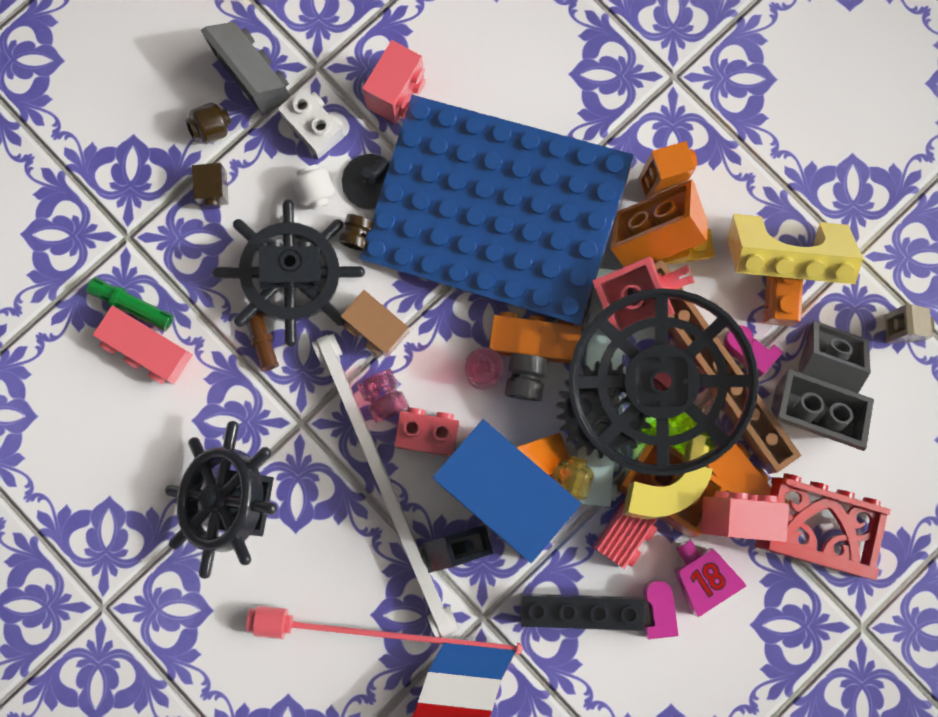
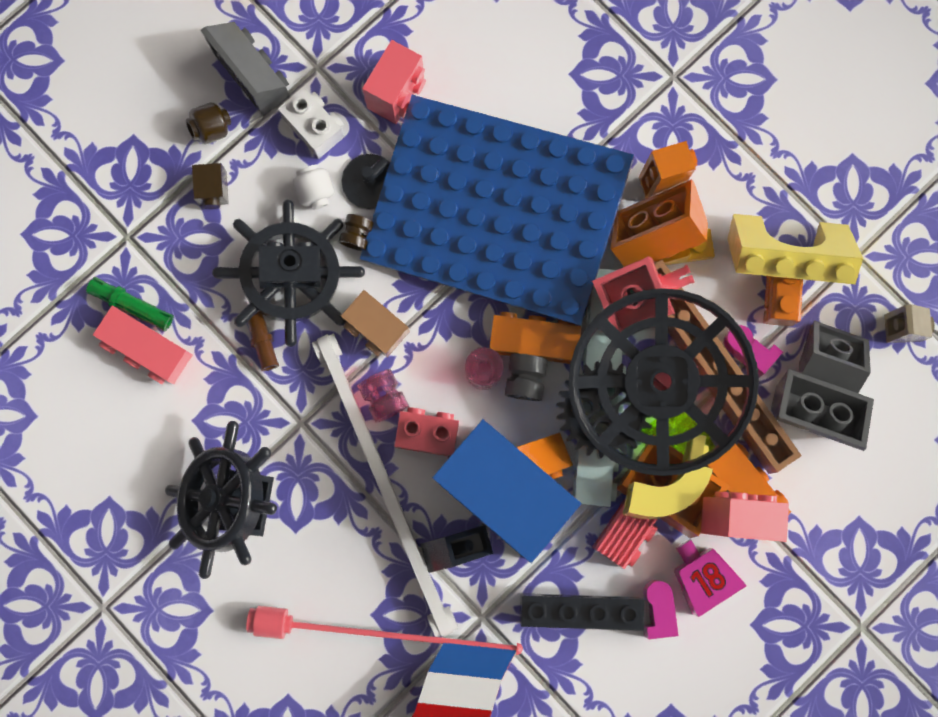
clear yellow head [552,456,594,501] -> none
fence [755,473,891,581] -> none

